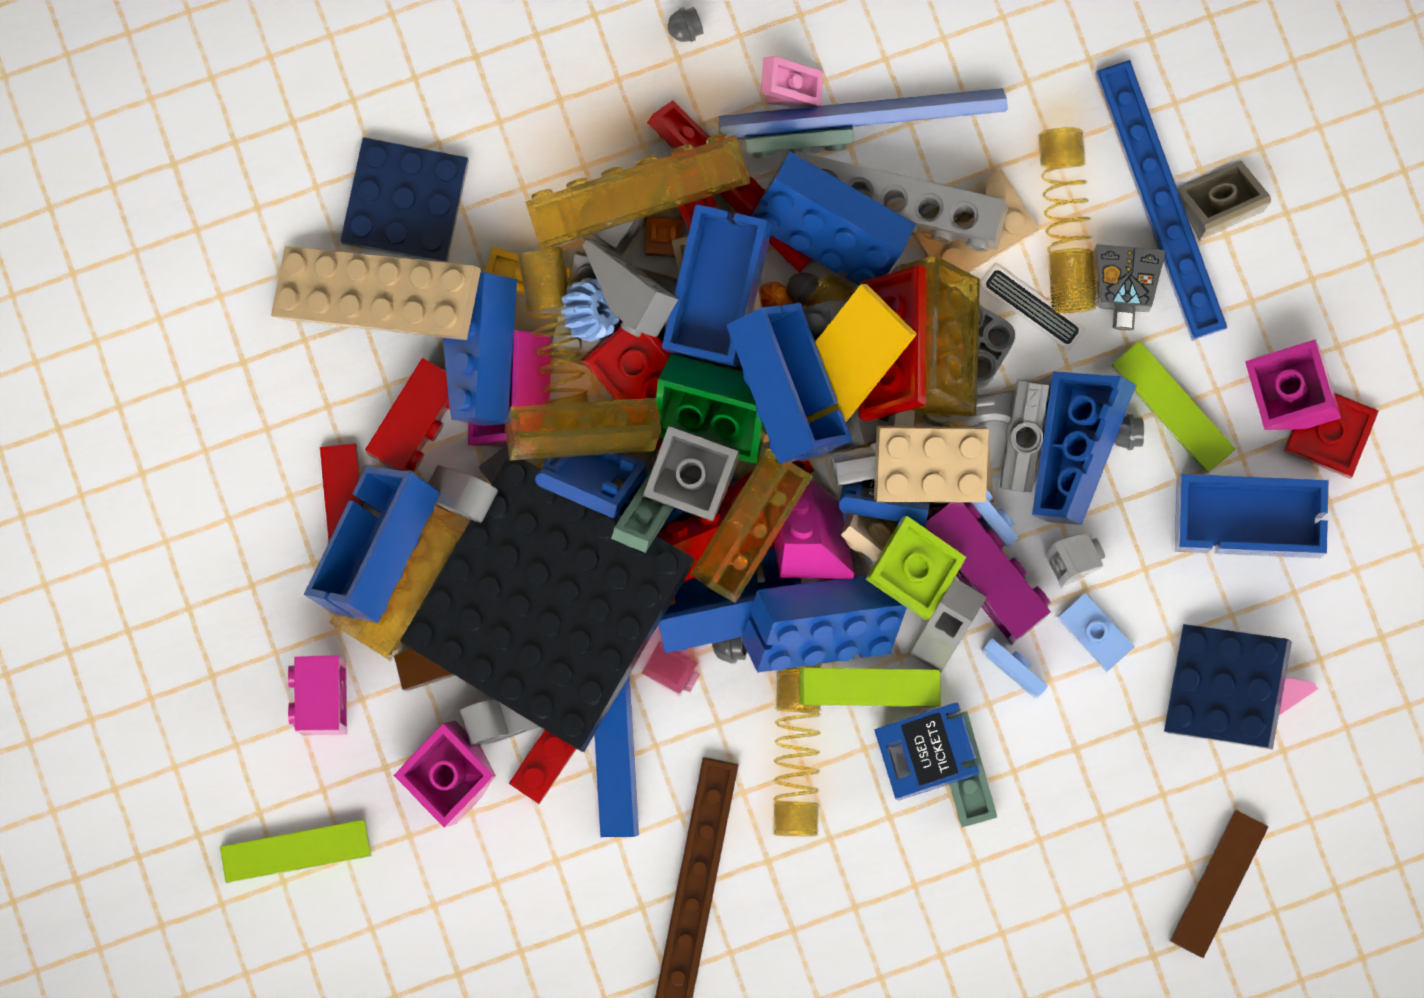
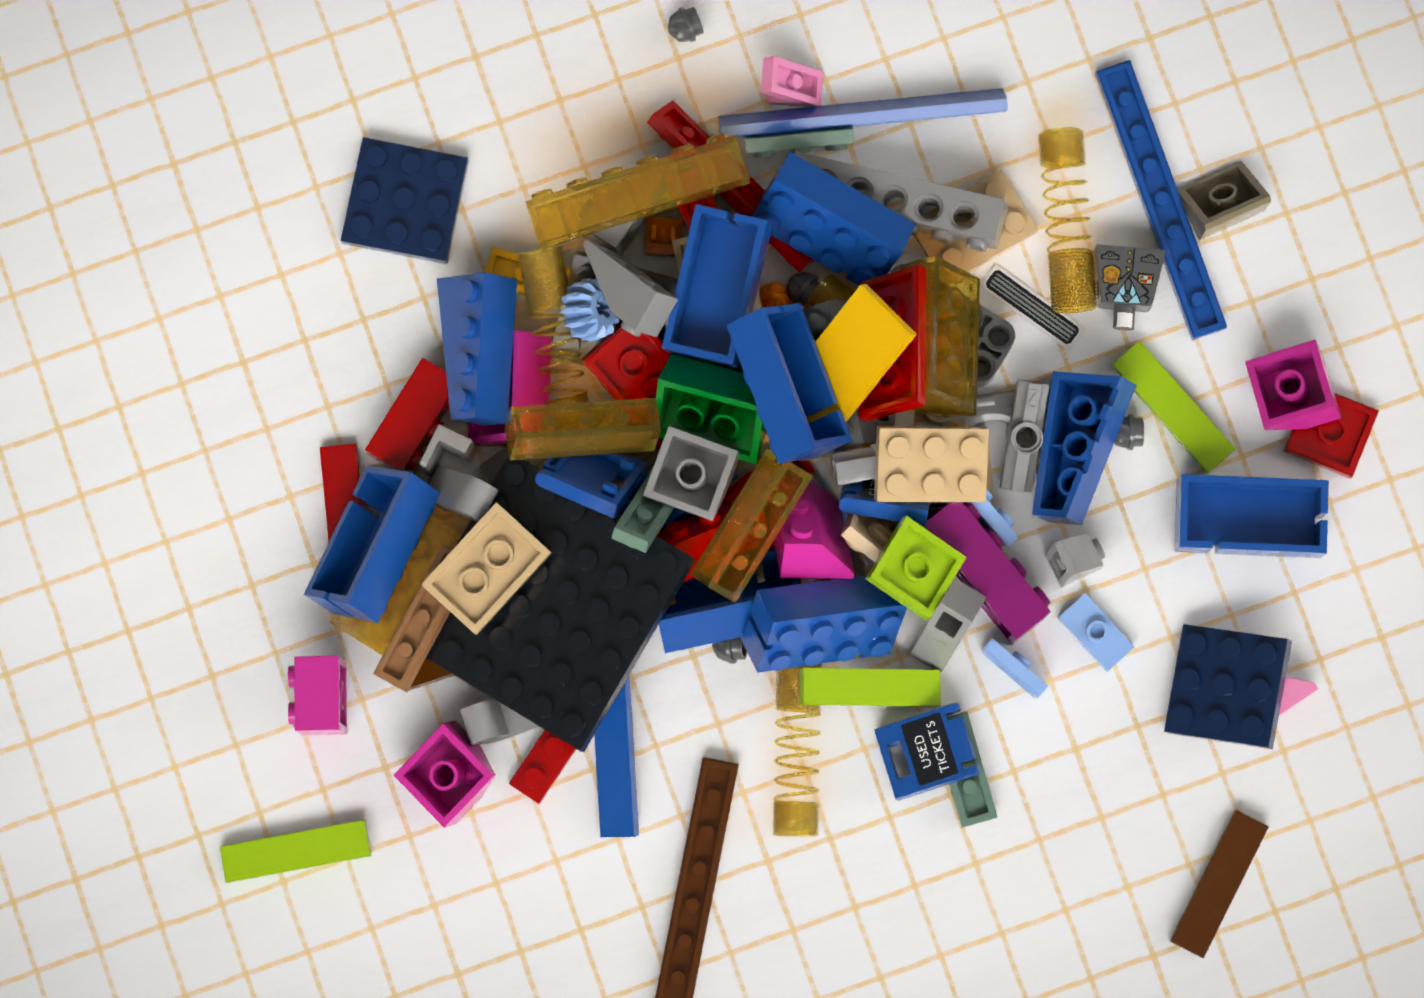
tan plate [271,246,481,340] -> none
clear pink brick [641,641,701,697] -> none
none -> medium nougat tile [373,544,453,692]
none -> light grey panel [420,425,477,476]
none -> tan plate [421,502,552,635]

